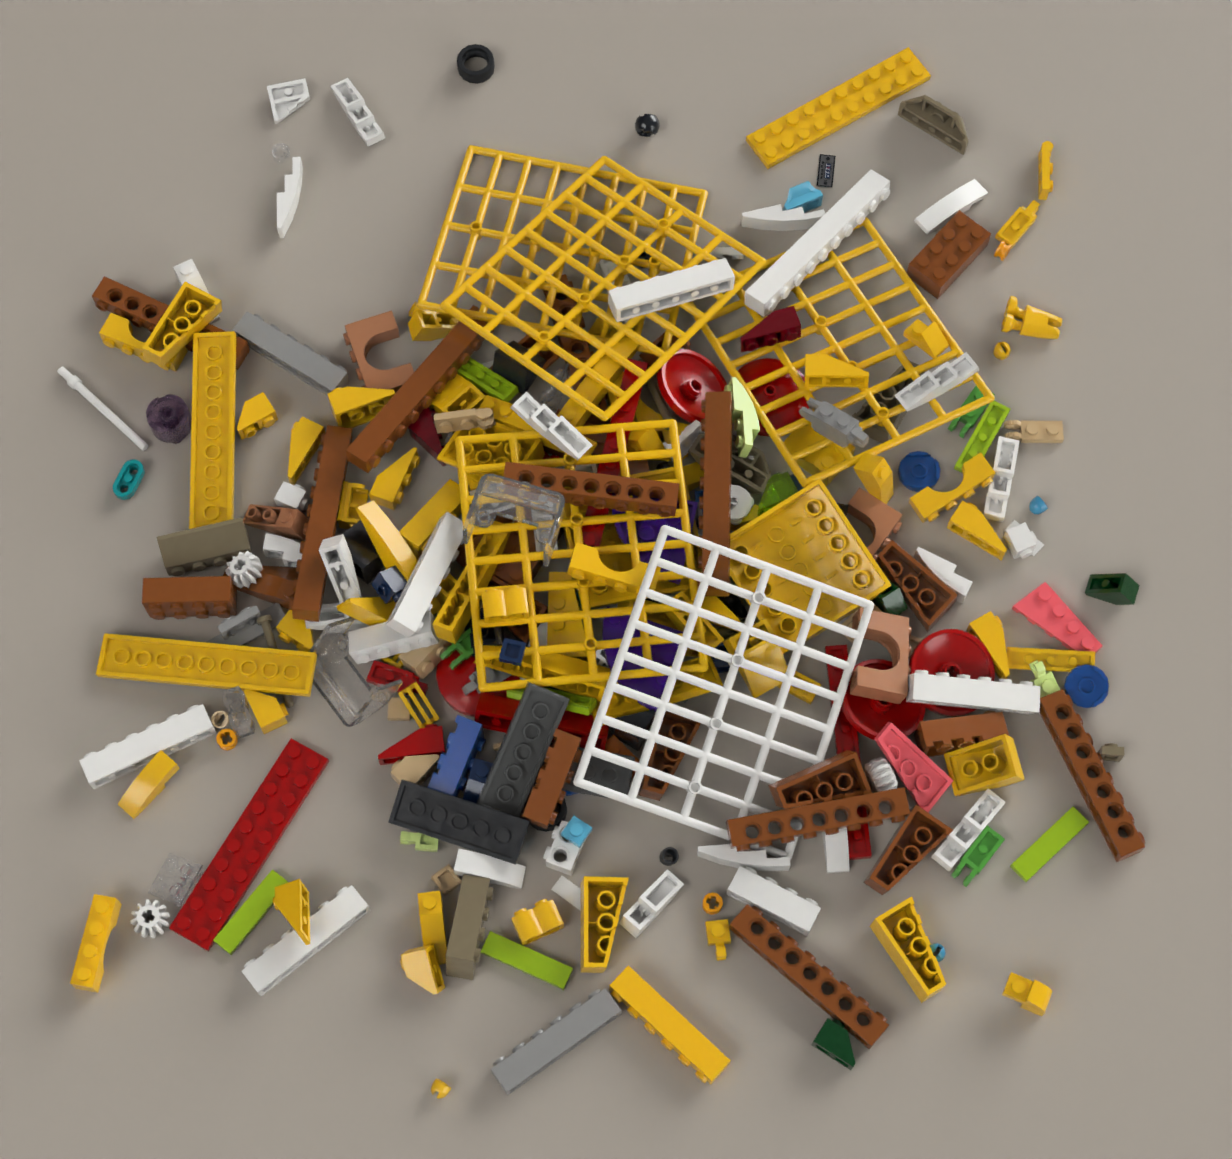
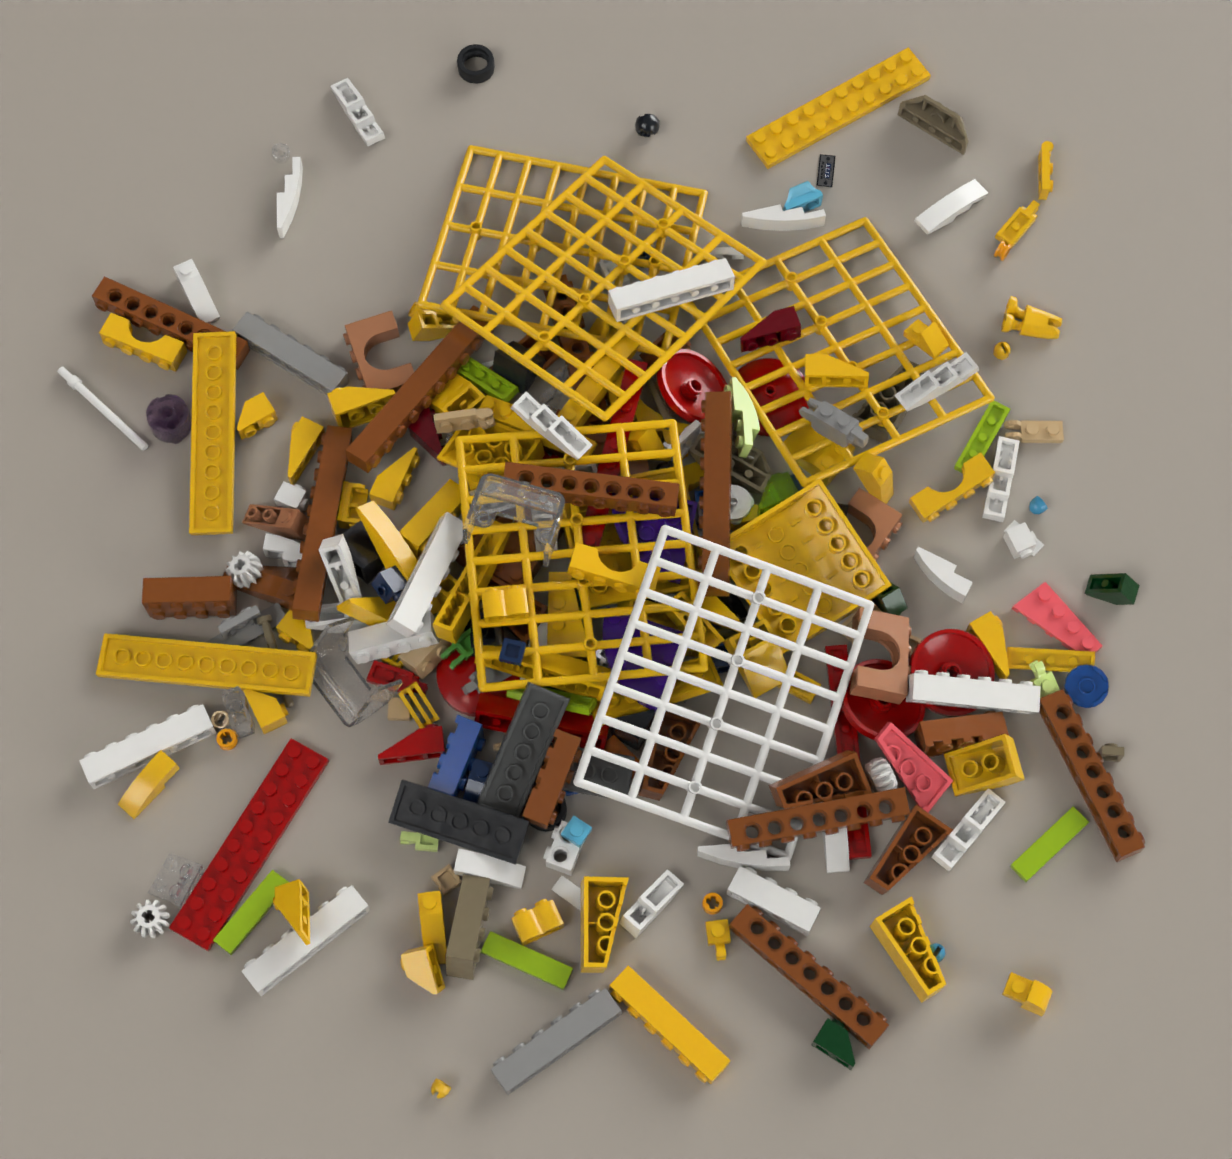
yellow arch [70,894,122,993] -> none
teal plate [113,459,145,500] -> none
yellow wedge [142,282,222,367] -> none
dark tan slope [157,517,253,576] -> none
white wing [267,78,310,124] -> none
tan slope [390,754,440,785] -> none
black hinge [659,847,679,866] -> none
white brick [745,170,890,317] -> none
dark orange wedge [877,540,958,632] -> none
blue tile [898,451,941,492] -> none
dark orange brick [907,210,991,299] -> none
yellow slope [947,500,1007,561] -> none
bright green hinge [948,386,995,438] -> none
bright green hinge [951,825,1005,887] -> none

